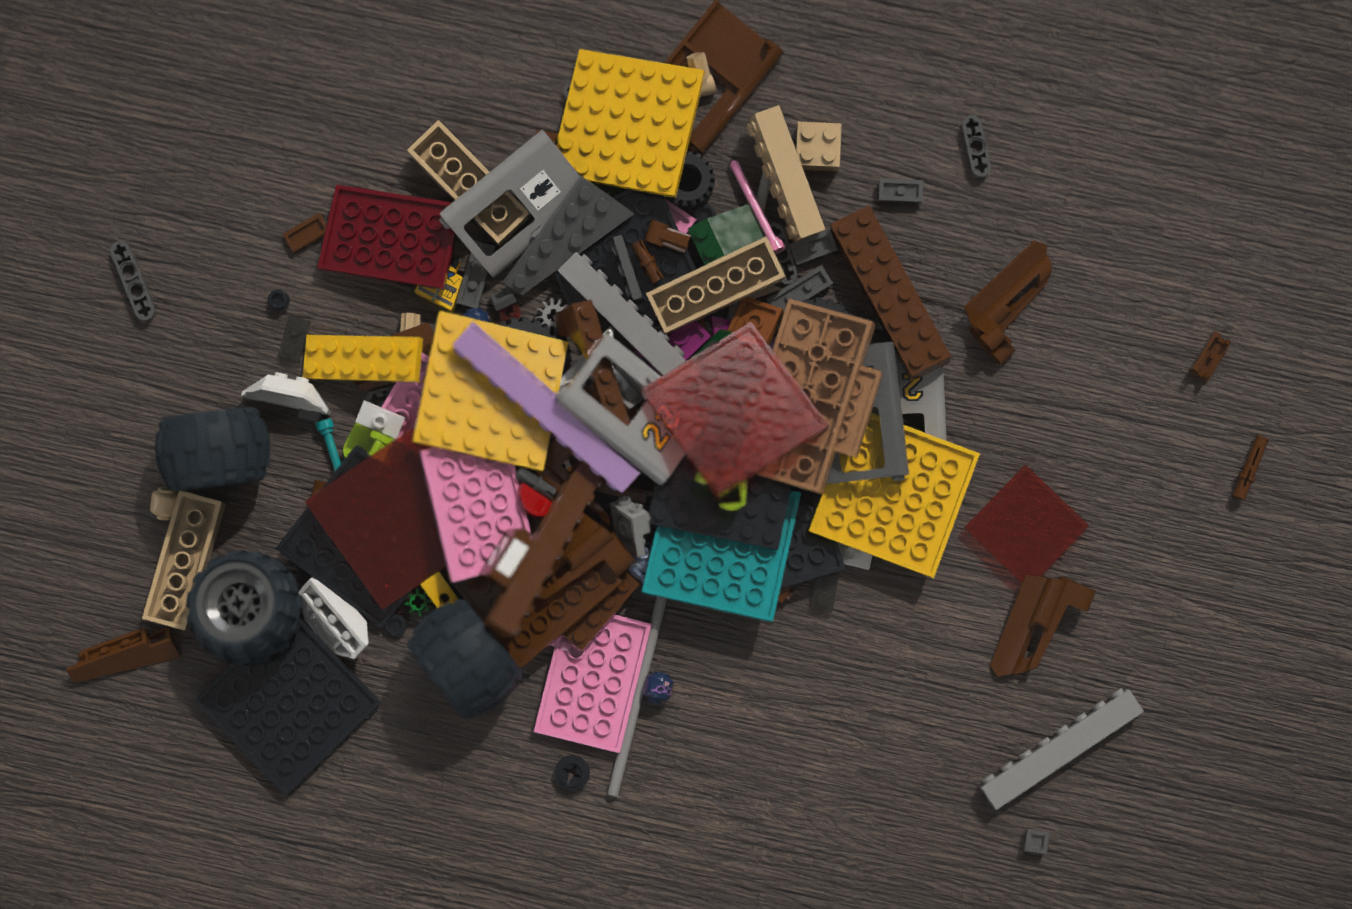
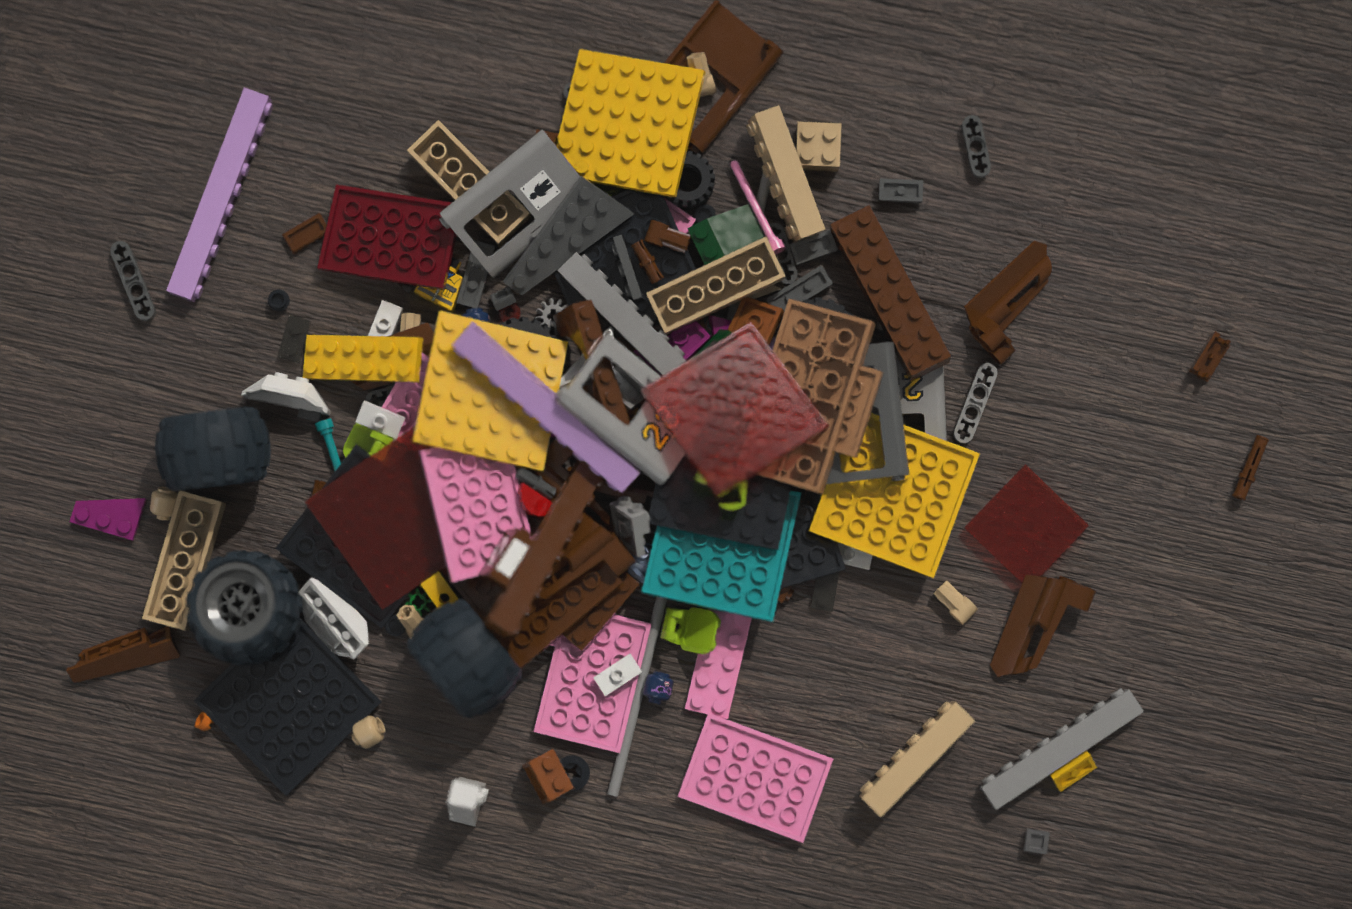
none -> magenta wing [69,498,147,541]
none -> lavender brick [166,87,273,302]
none -> orange hinge [195,711,214,731]
none -> tan head [351,716,386,749]
none -> white plate [368,300,403,336]
none -> tan piece [397,605,424,638]
none -> white wedge [448,777,489,826]
none -> dark orange bracket [522,749,574,805]
none -> white plate [593,654,642,696]
none -> lime piece [660,607,721,655]
none -> bright pink plate [678,713,833,843]
none -> bright pink plate [685,608,752,719]
none -> tan brick [859,701,975,817]
none -> tan piece [933,580,978,625]
none -> light grey beam [953,363,998,444]
none -> yellow plate [1050,750,1097,792]

